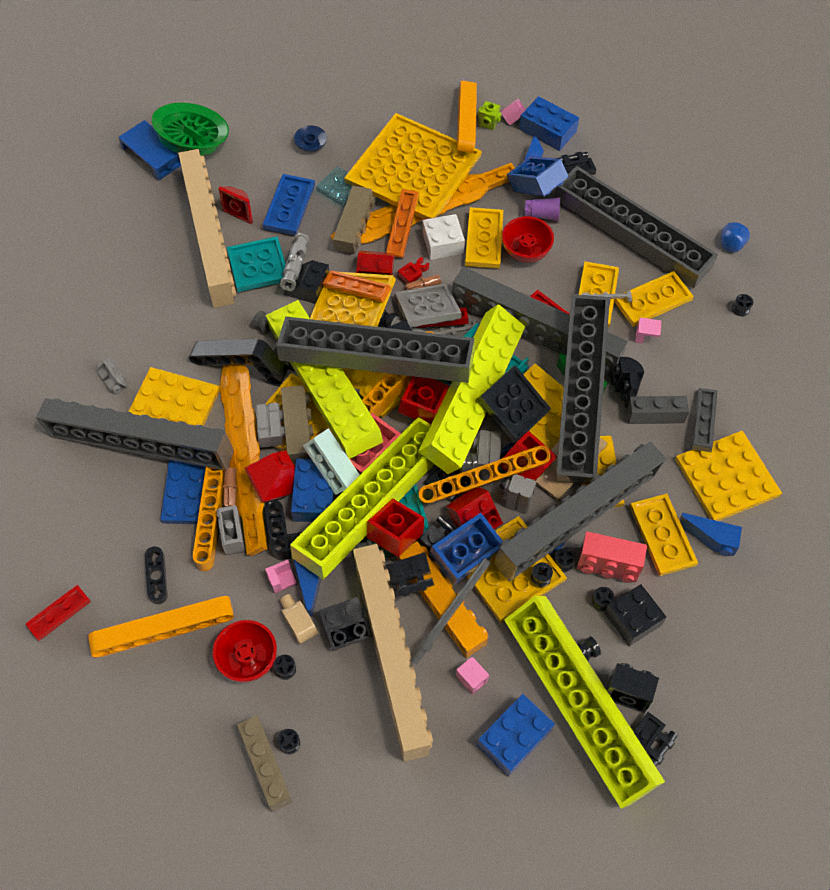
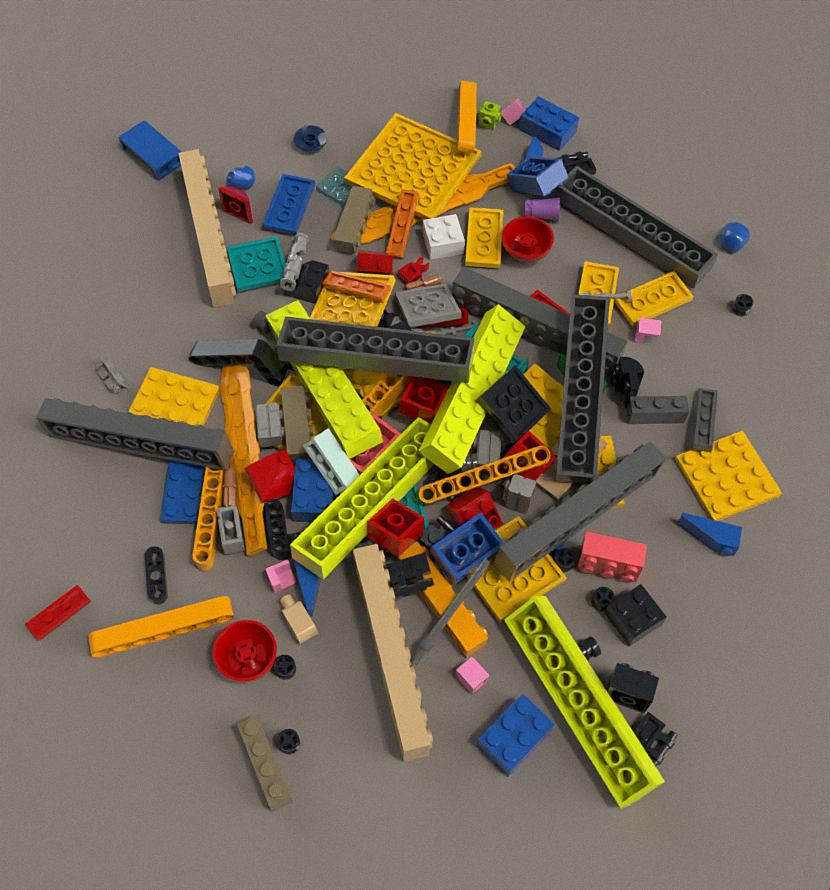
green piece [151,102,229,156] -> none
black brick [318,597,373,651] -> none
black wheel [531,562,553,587] -> none
yellow plate [629,493,698,577] -> none
none -> blue hair [226,166,255,190]

